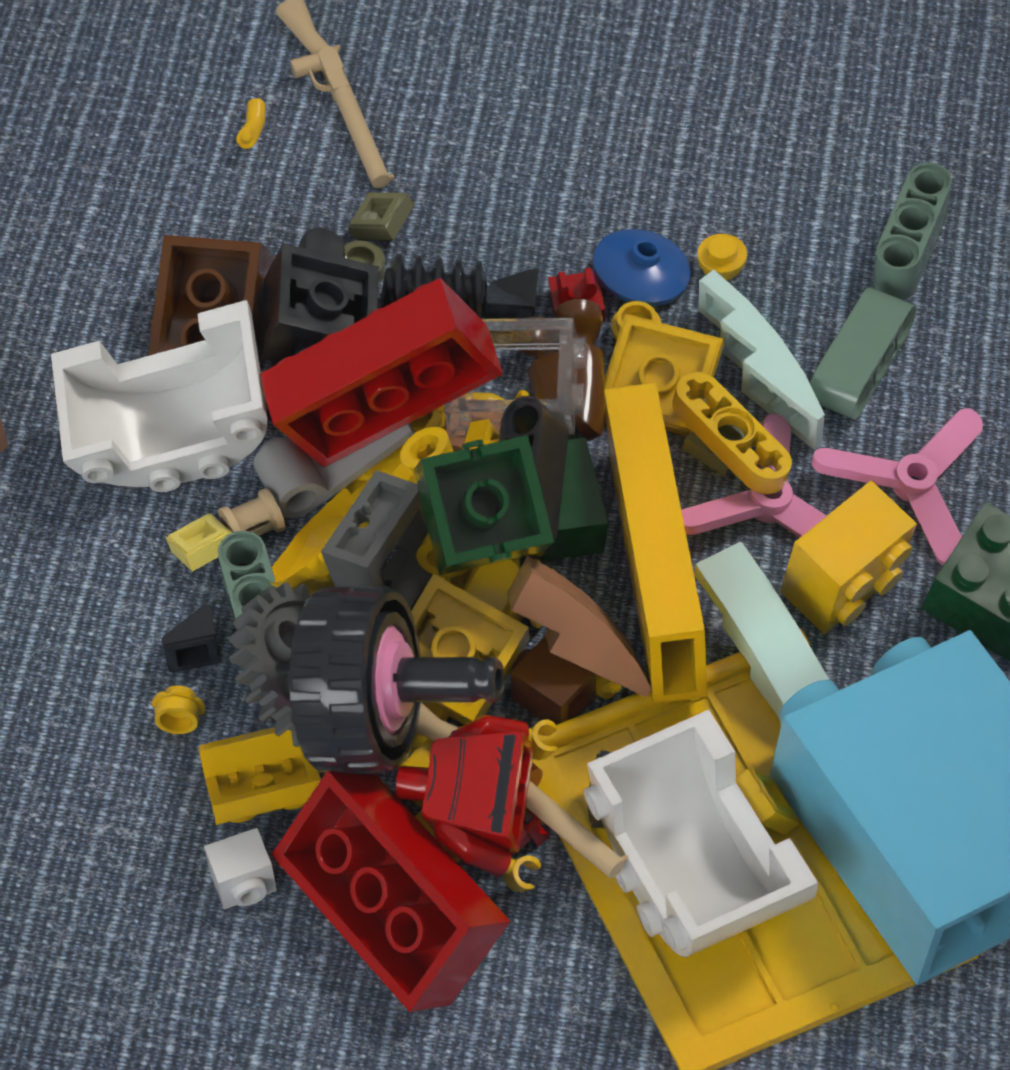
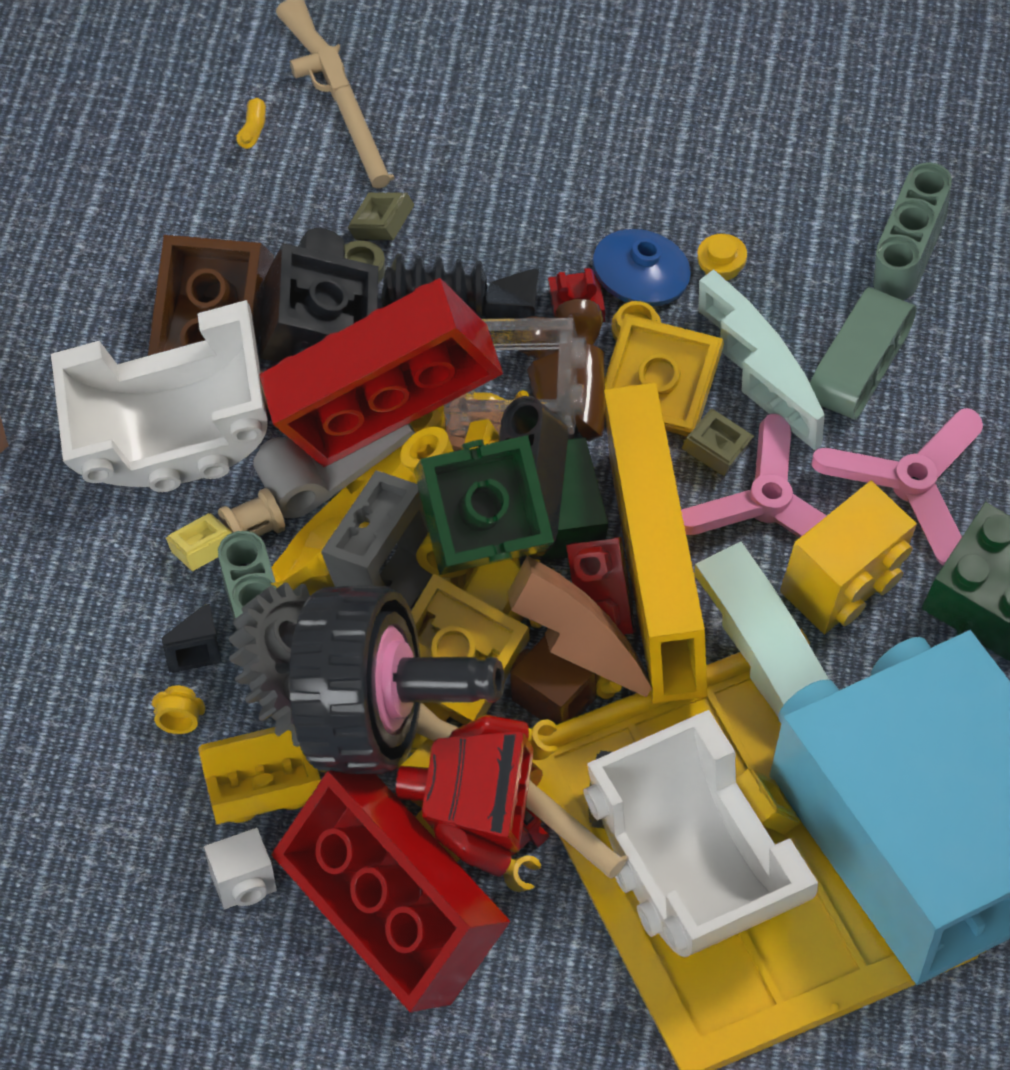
yellow beam [672,372,792,494] -> none
none -> red hips [566,537,636,635]

